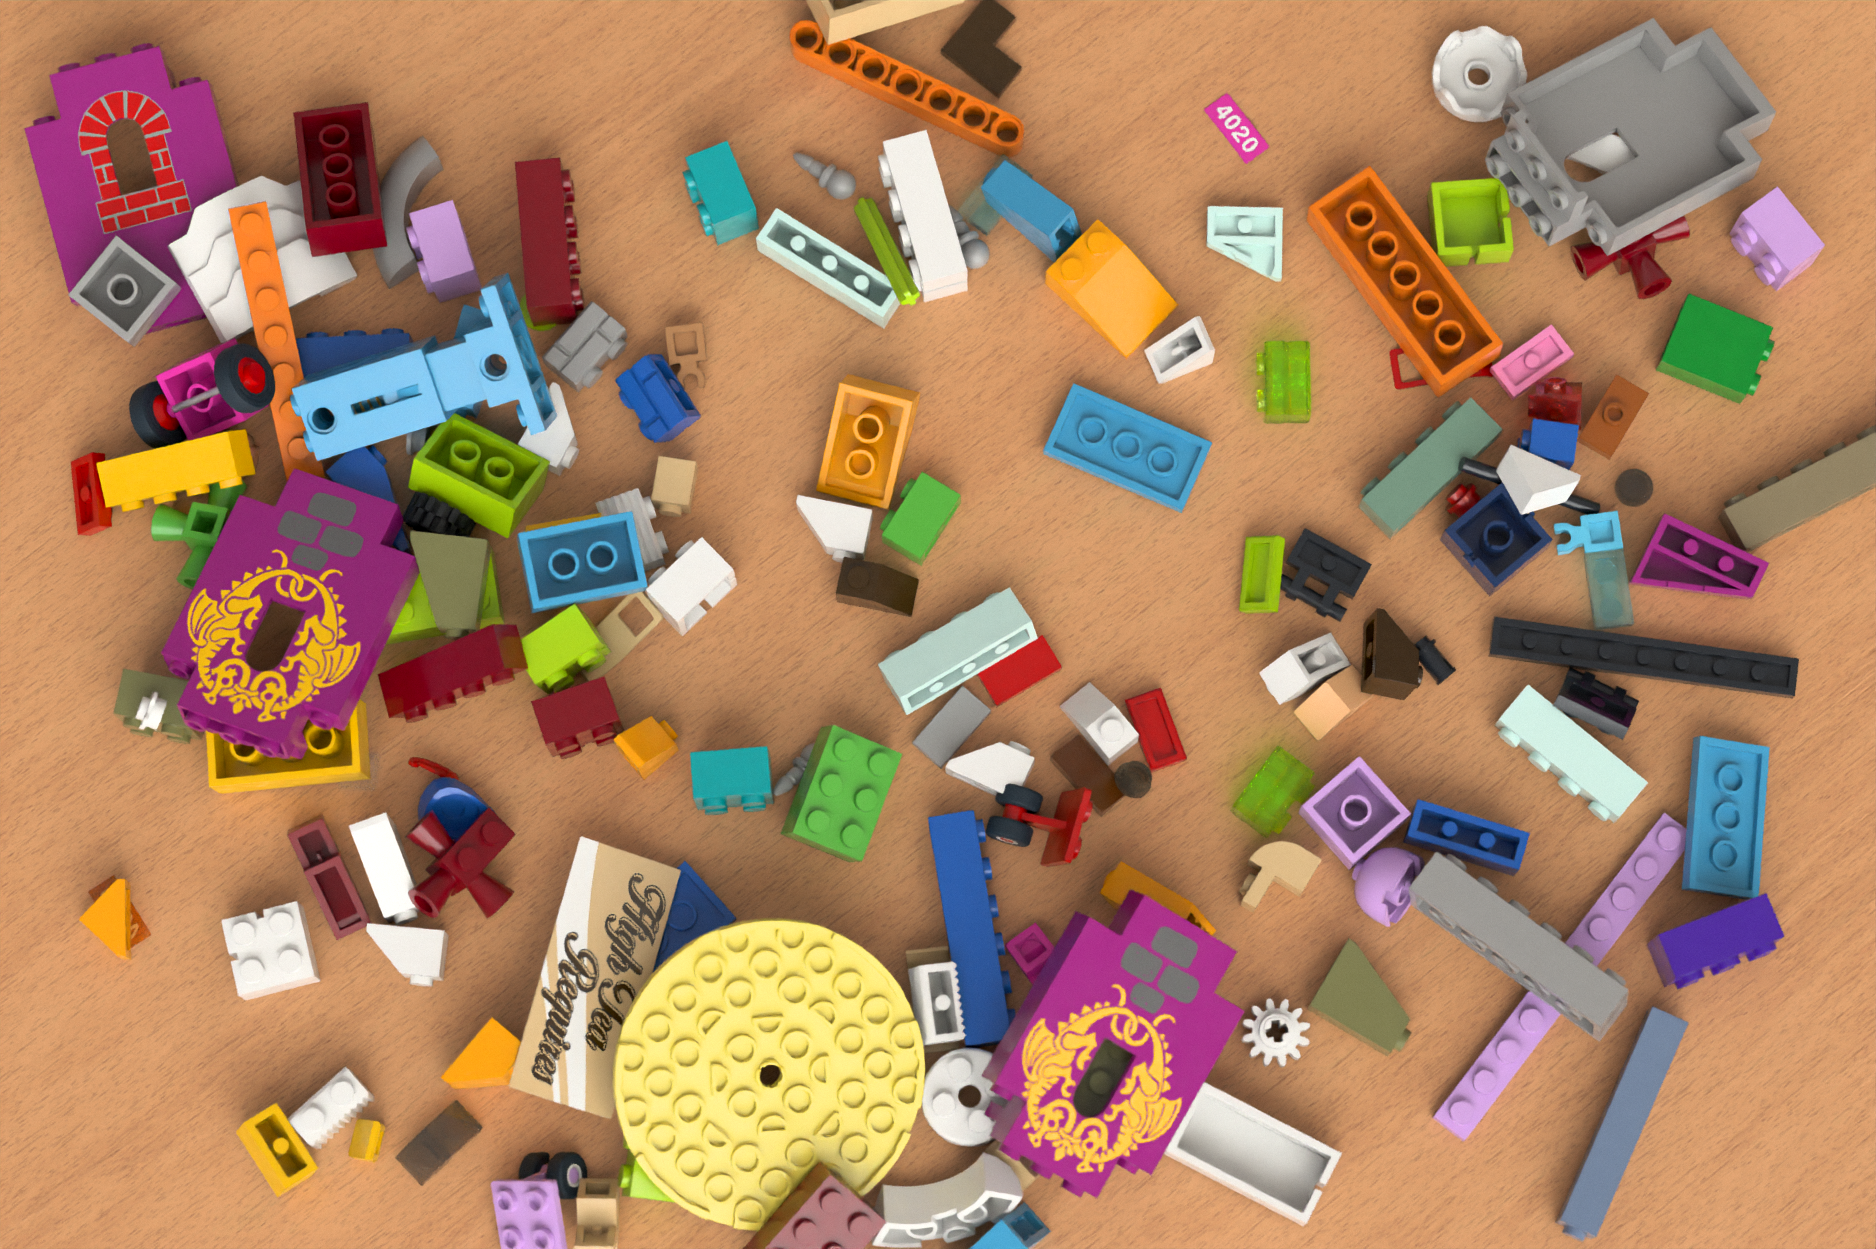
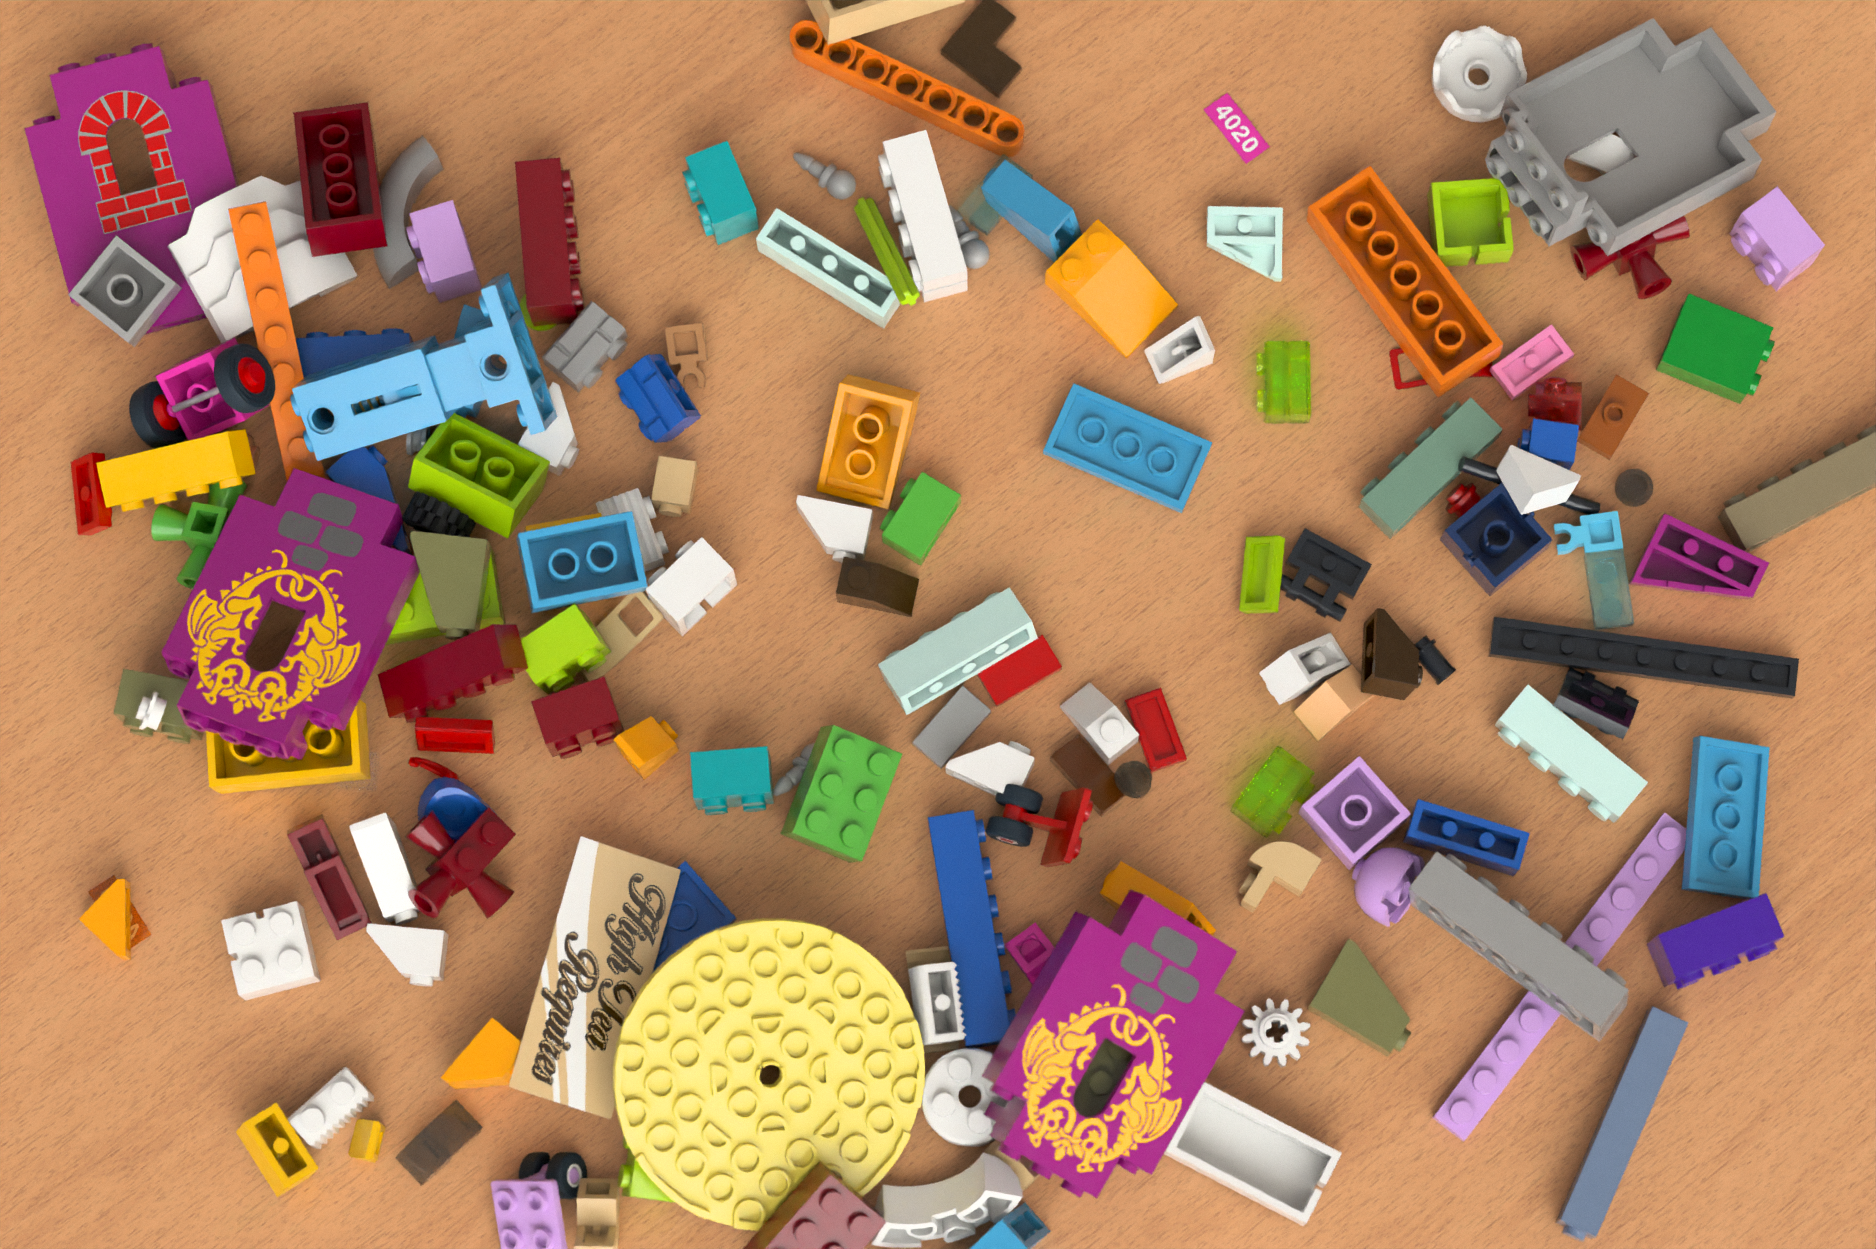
none -> red tile [415,717,495,754]

